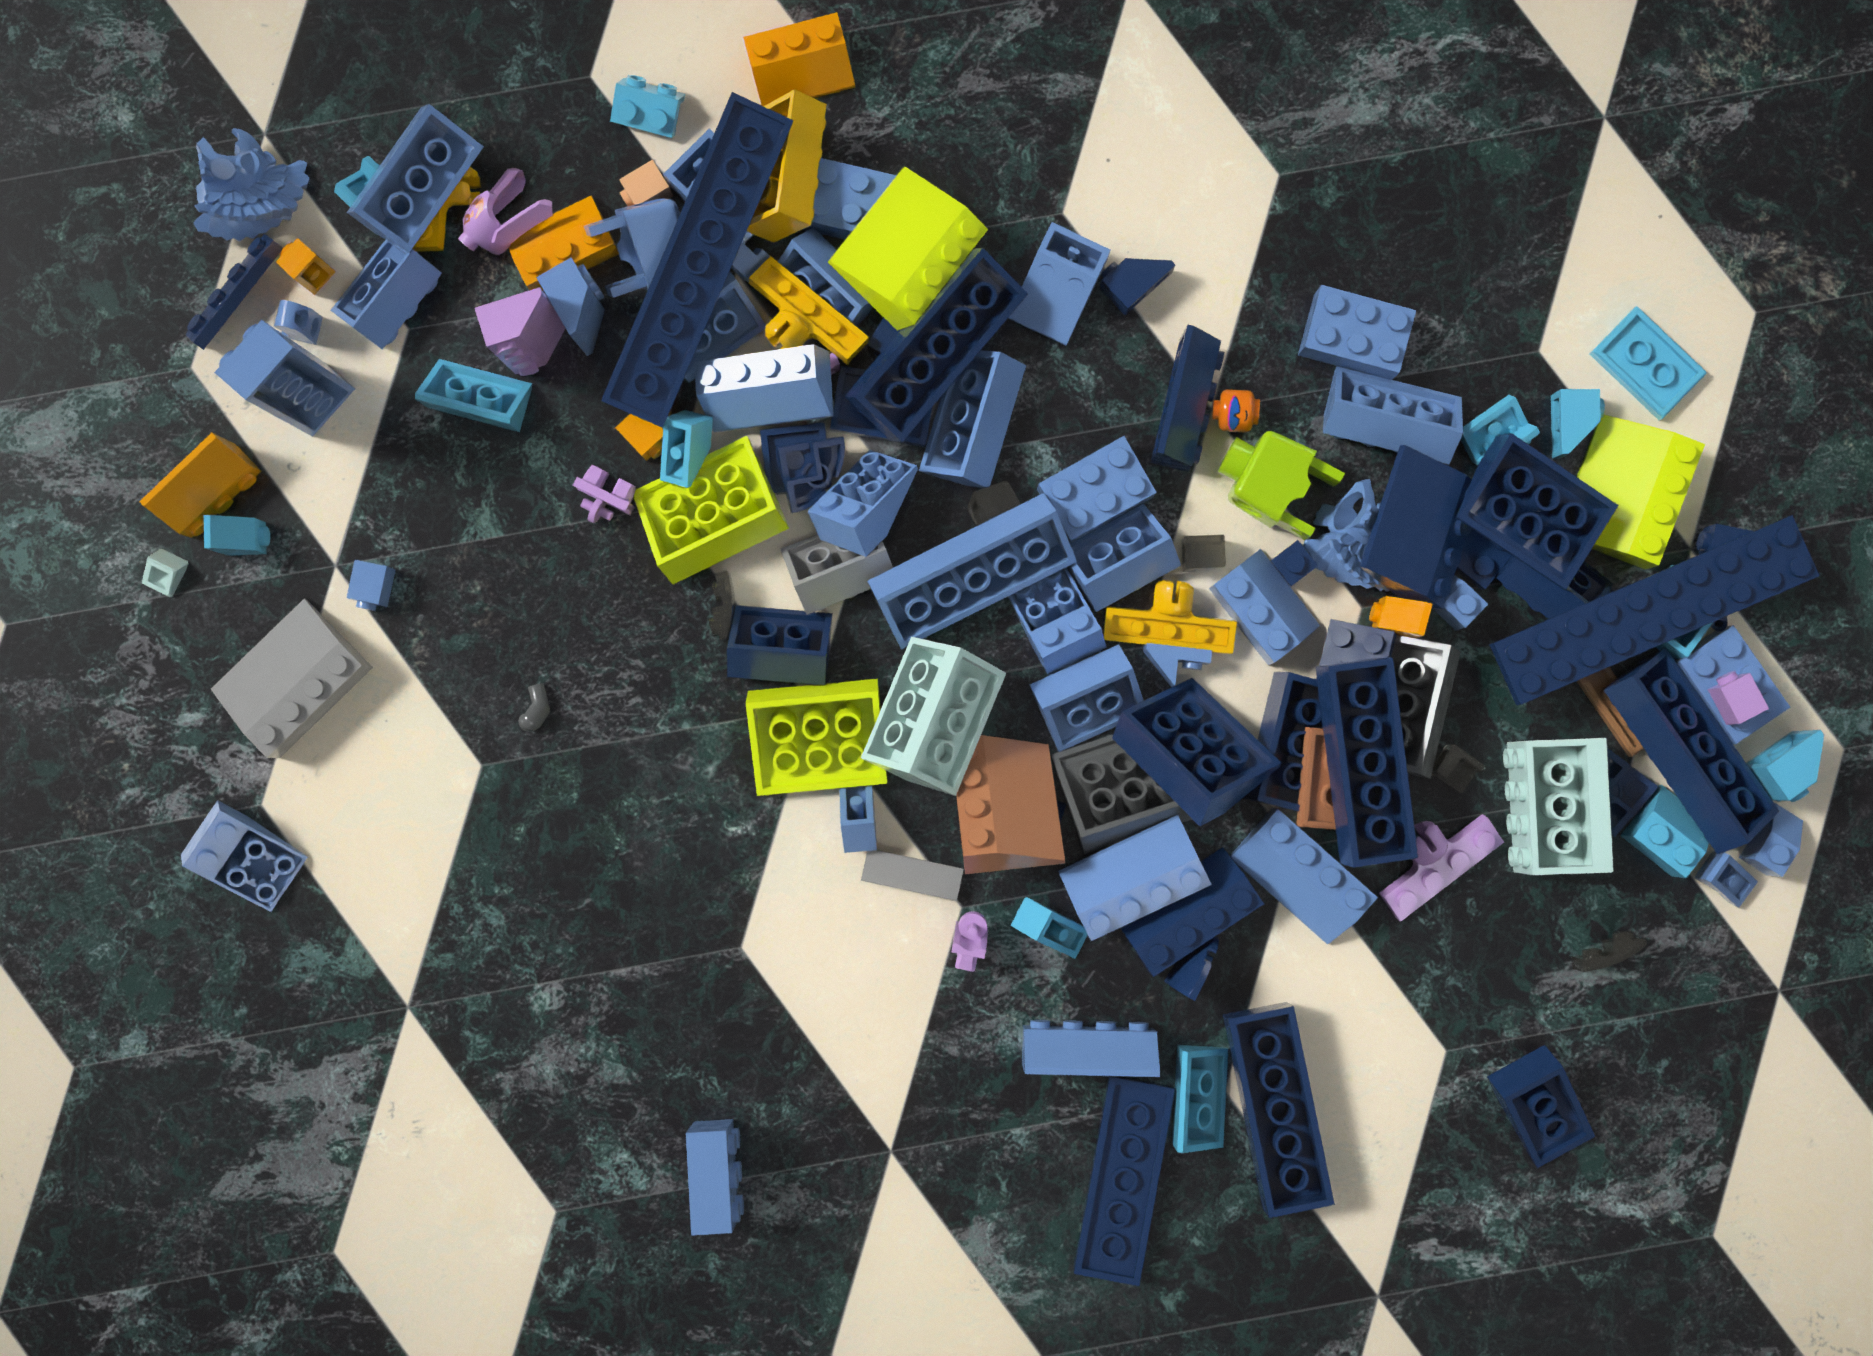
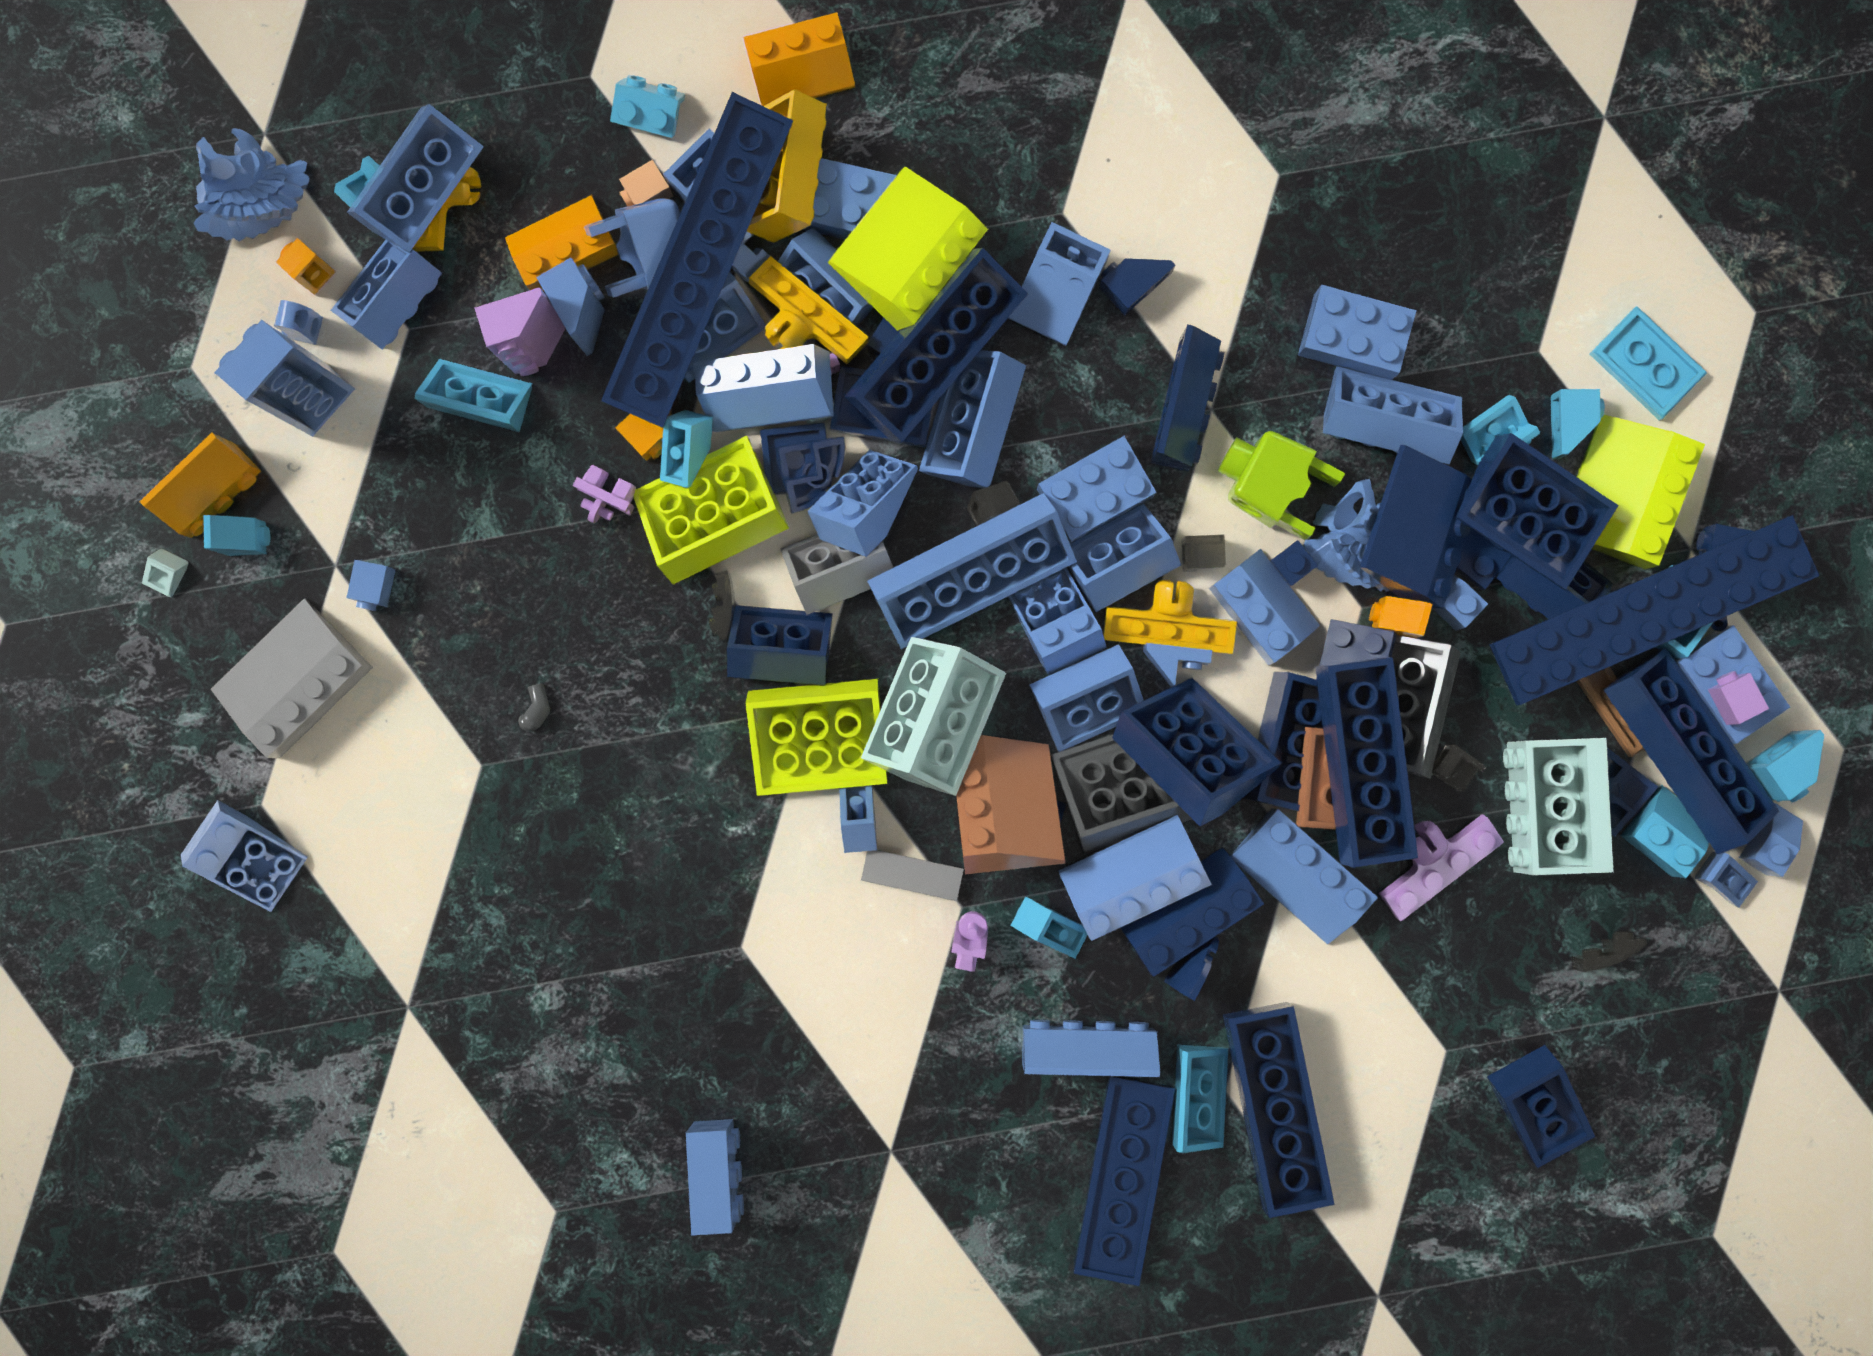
dark blue plate [185,233,283,350] -> none
lavender piece [458,168,553,255] -> none
orange head [1212,389,1260,432] -> none

